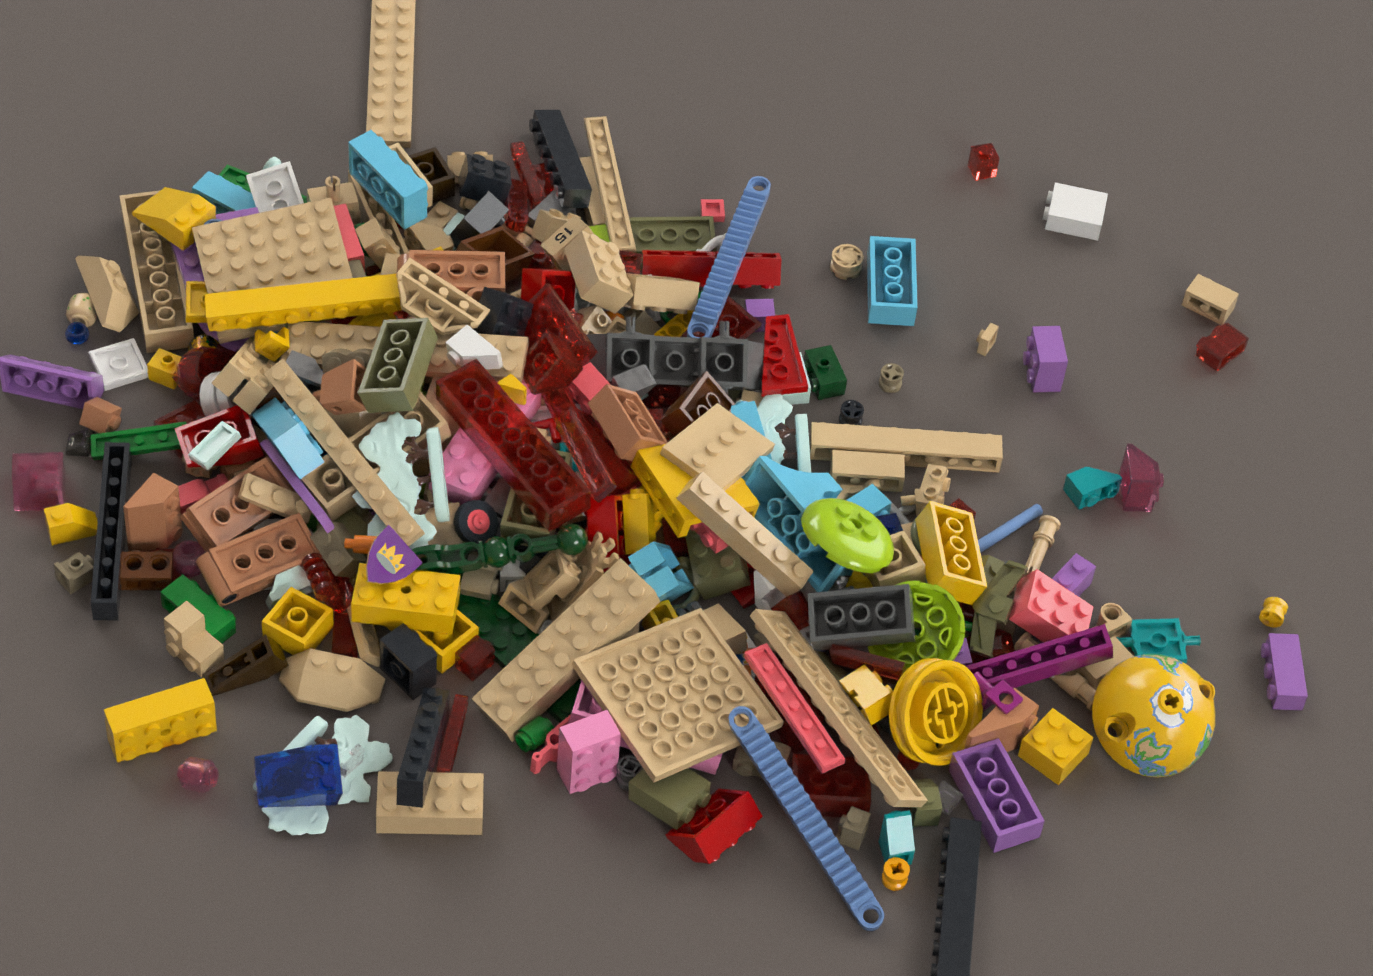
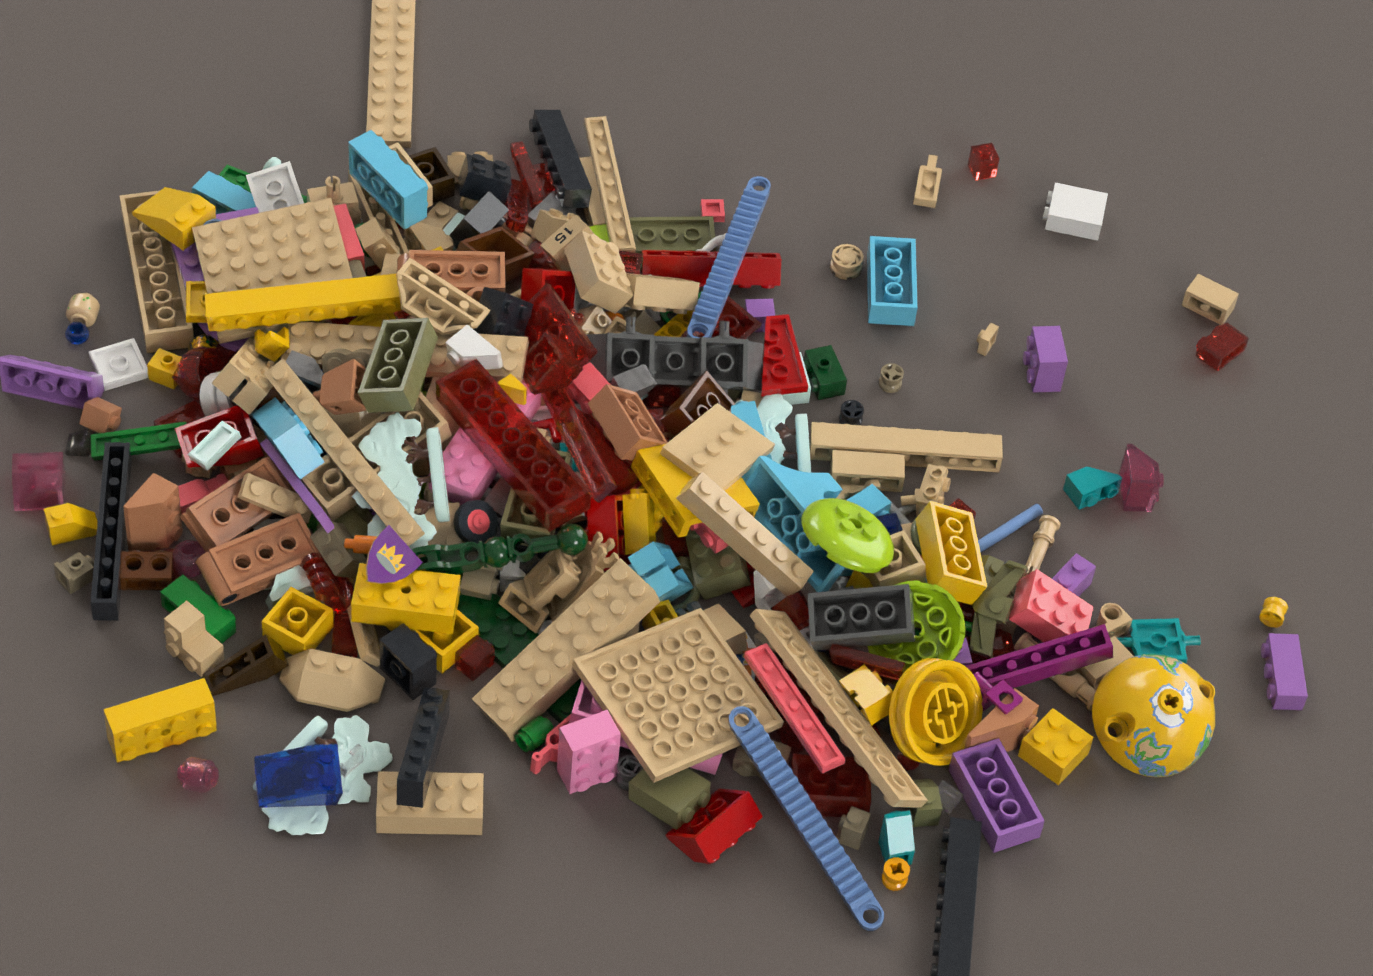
tan wedge [75,256,139,332] -> none
clear red beam [436,694,469,773] -> none
none -> tan hinge [913,155,942,208]

